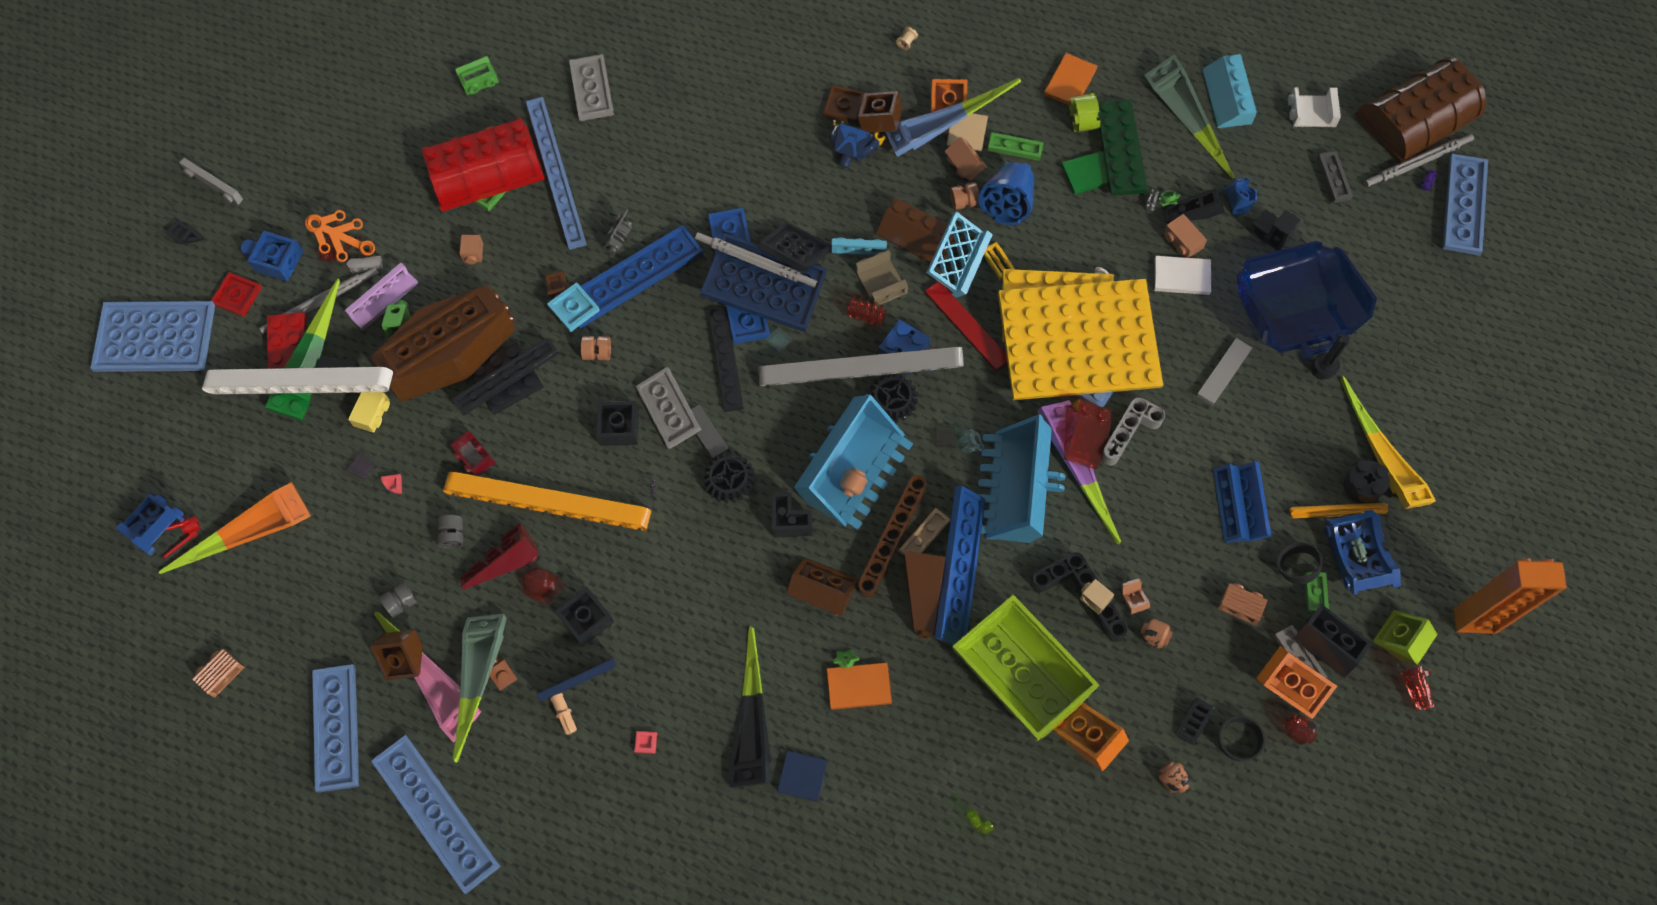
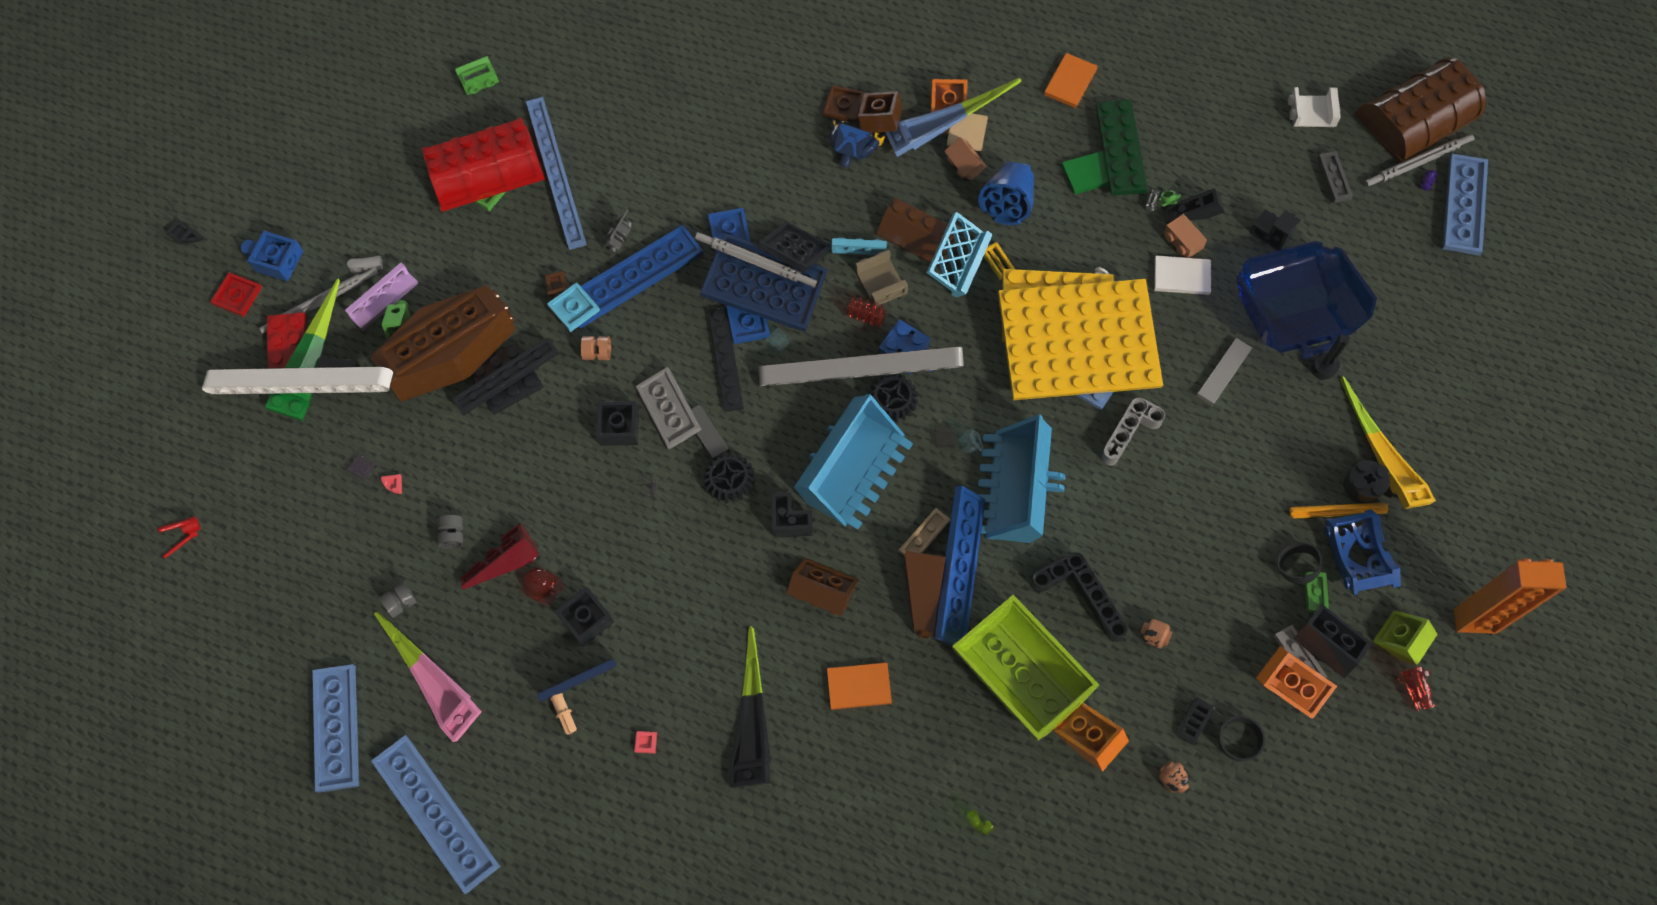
medium blue plate [90,301,215,372] -> none
blue fence [116,493,185,556] -> none
orange plate [159,482,311,574] -> none
light grey plate [179,158,243,205] -> none
nougat brick [192,648,244,698] -> none
orange plant [305,210,375,262] -> none
clear red plant [316,222,362,263] -> none
light yellow piece [348,392,390,433] -> none
reddish brown slope [370,629,423,680] -> none
light orange beam [443,472,651,531] -> none
dark red window [451,430,497,476] -> none
sand green plate [453,614,507,763] -> none
nougat brick [460,235,483,264] -> none
dark orange bracket [490,656,517,691] -> none
light grey plate [569,54,614,121] -> none
dark blue tile [777,751,828,802] -> none
bright green plate [833,649,859,668] -> none
nougat head [839,467,867,497] -> none
reddish brown beam [859,475,926,598] -> none
tan bush [896,27,918,50] -> none
red tile [925,282,1007,371] -> none
nougat wheel [950,182,979,210] -> none
bright green plate [988,132,1044,161] -> none
medium lavender plate [1038,401,1121,544] -> none
clear red slope [1064,399,1111,470] -> none
lime brick [1069,93,1100,132] -> none
tan brick [1080,579,1114,614] -> none
nougat bracket [1121,579,1150,614] -> none
sand green plate [1145,54,1234,179] -> none
medium azure slope [1202,54,1257,128] -> none
blue slope [1213,461,1271,543] -> none
nougat brick [1218,583,1268,625] -> none
blue hair [1222,178,1258,216] -> none
clear red head [1284,714,1317,745] -> none
sand green piece [1350,538,1368,563] -> none

